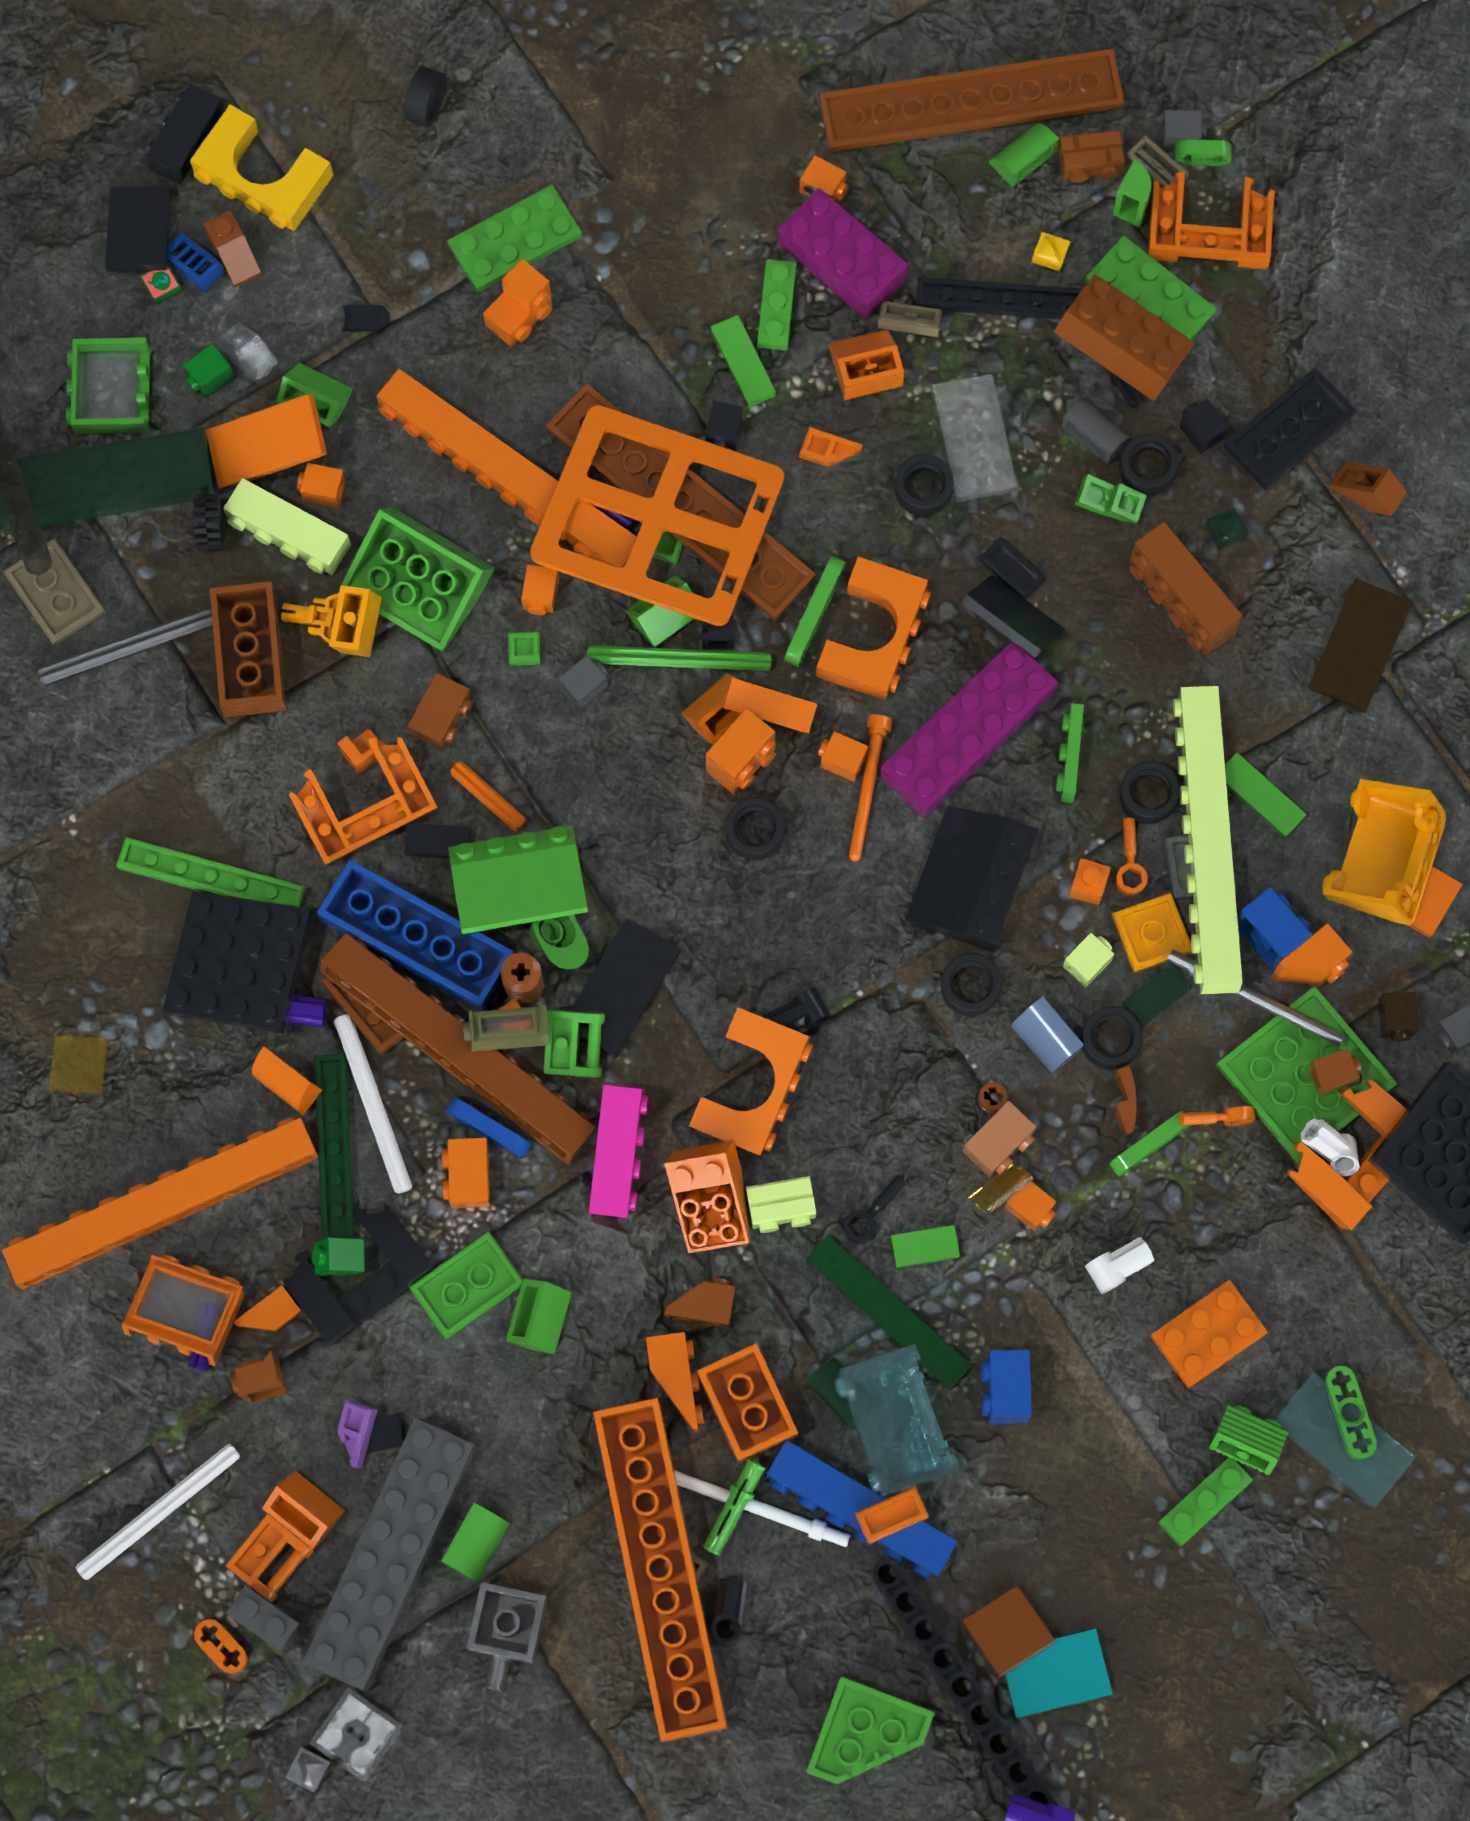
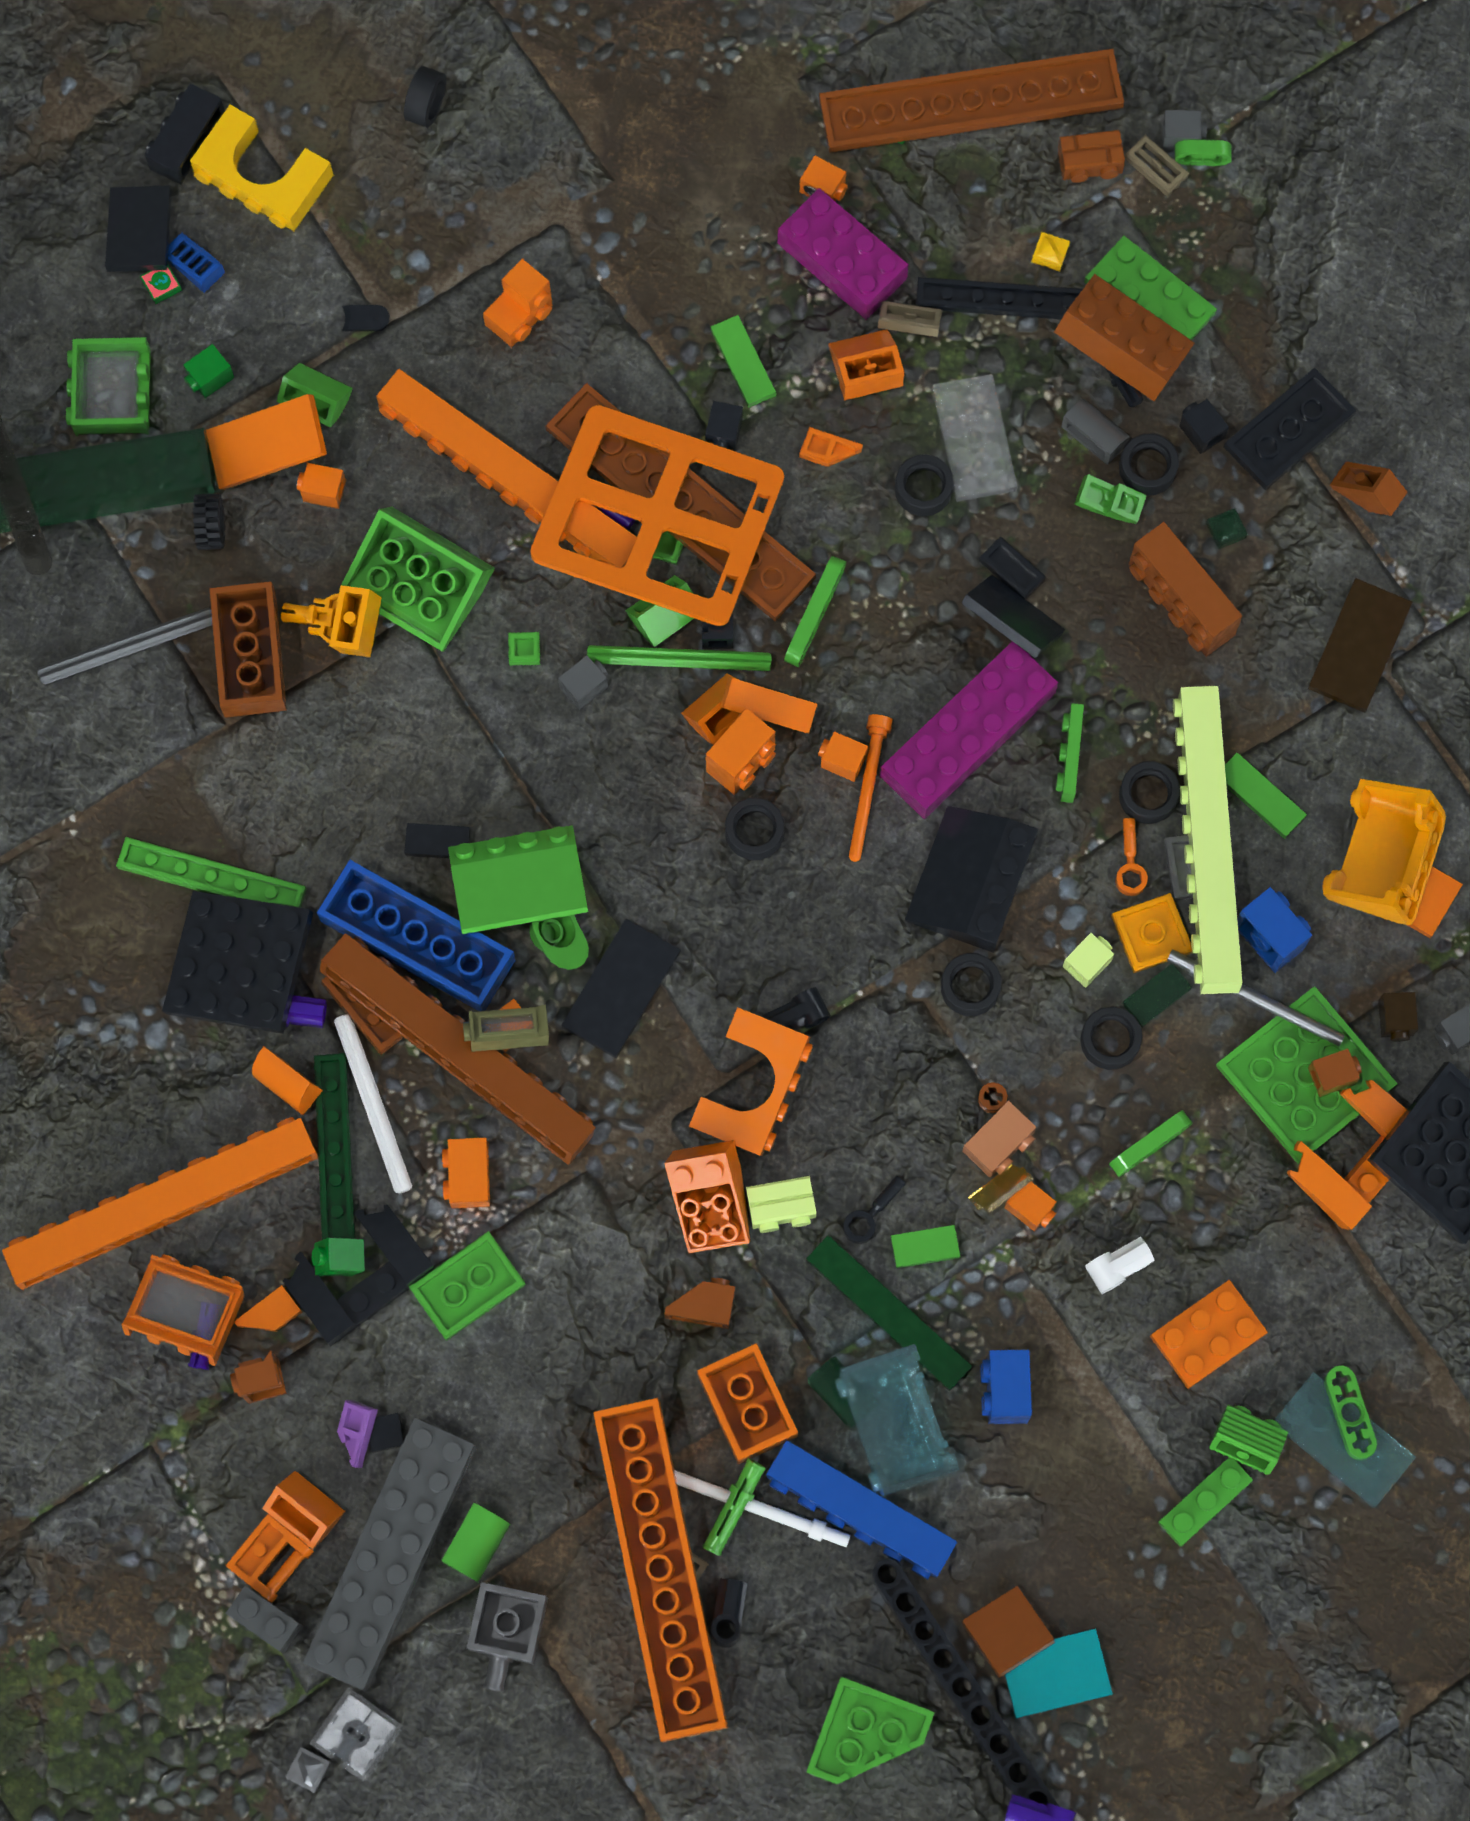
dark tan tile [3,538,106,647] -> none
clear yellow piece [49,1034,108,1096] -> none
white axle [76,1444,240,1580] -> none
orange beam [194,1619,248,1674] -> none
slope [203,211,262,287] -> none
clear slope [213,321,278,381] -> none
yellowish green brick [223,478,351,575] -> none
orange wedge [289,737,438,866] -> none
orange panel [337,729,386,775] -> none
dark orange brick [407,673,473,751] -> none
blue beam [444,1097,531,1159] -> none
bright green plate [447,185,582,294] -> none
orange axle [450,761,526,832] -> none
dark orange piece [500,952,544,1005] -> none
bright green brick [506,1279,572,1355] -> none
orange brick [521,564,559,616] -> none
bright green plate [544,1009,605,1078] -> none
dark pink wedge [589,1082,649,1218] -> none
orange slope [646,1332,704,1433] -> none
bright green plate [757,259,796,351] -> none
orange arch [816,556,931,701] -> none
orange tile [855,1486,929,1545] -> none
bright green brick [989,123,1059,188] -> none
sand blue brick [1011,996,1084,1075] -> none
orange brick [1069,858,1111,906] -> none
bright green brick [1113,159,1151,228] -> none
dark orange slope [1113,1066,1137,1139] -> none
orange wedge [1147,171,1274,270] -> none
orange piece [1178,1106,1256,1126] -> none
orange slope [1271,923,1353,987] -> none
white piece [1301,1118,1359,1177] -> none

